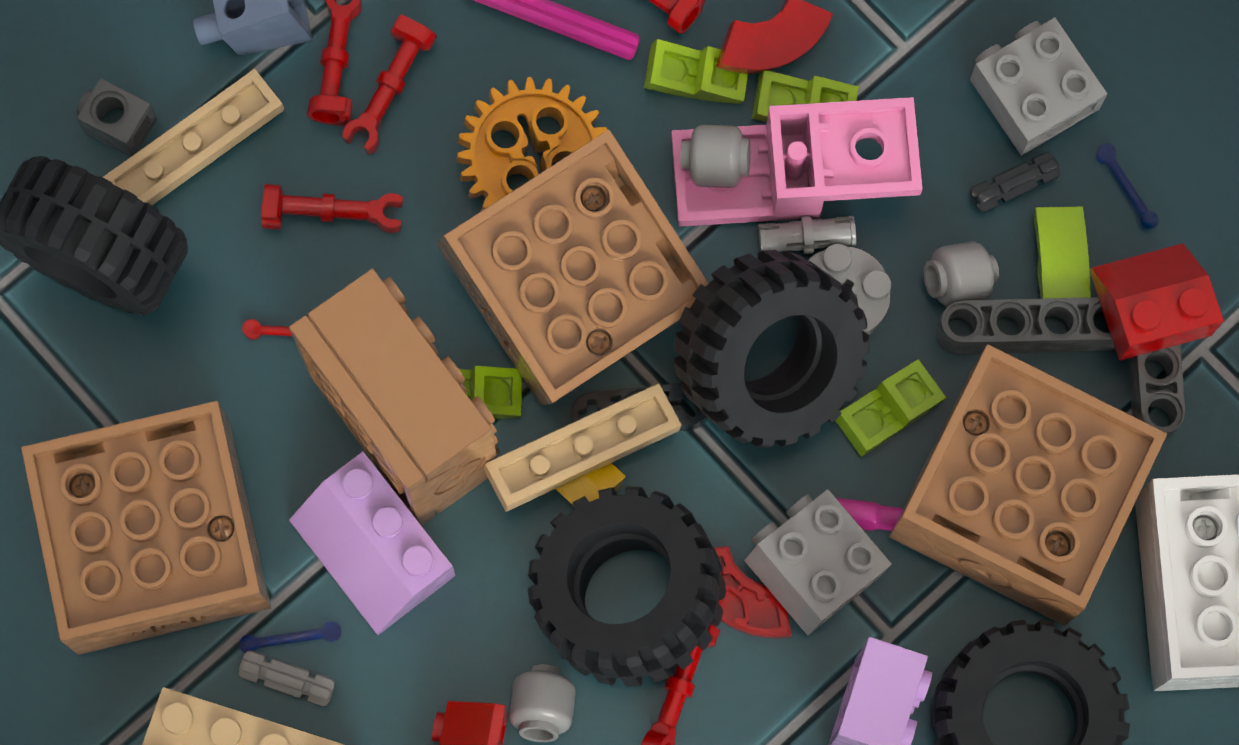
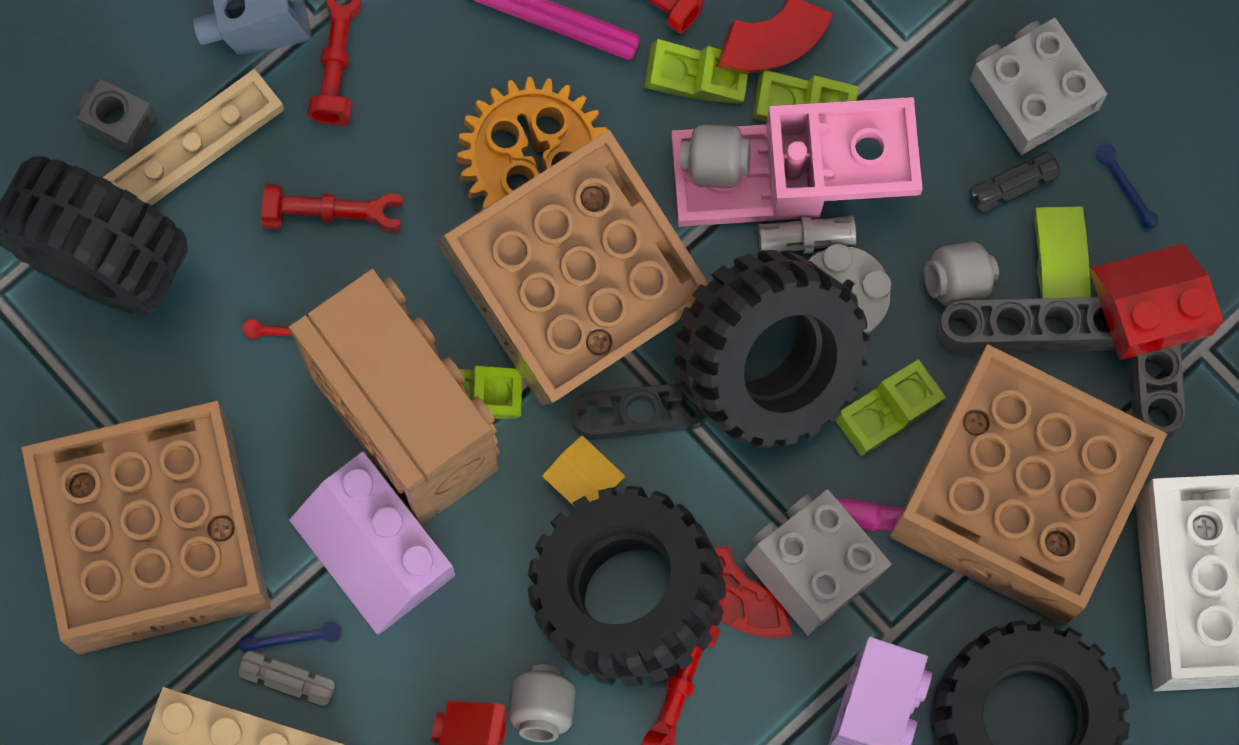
red piece [342,14,437,155] -> none
tan plate [483,383,682,512] -> none

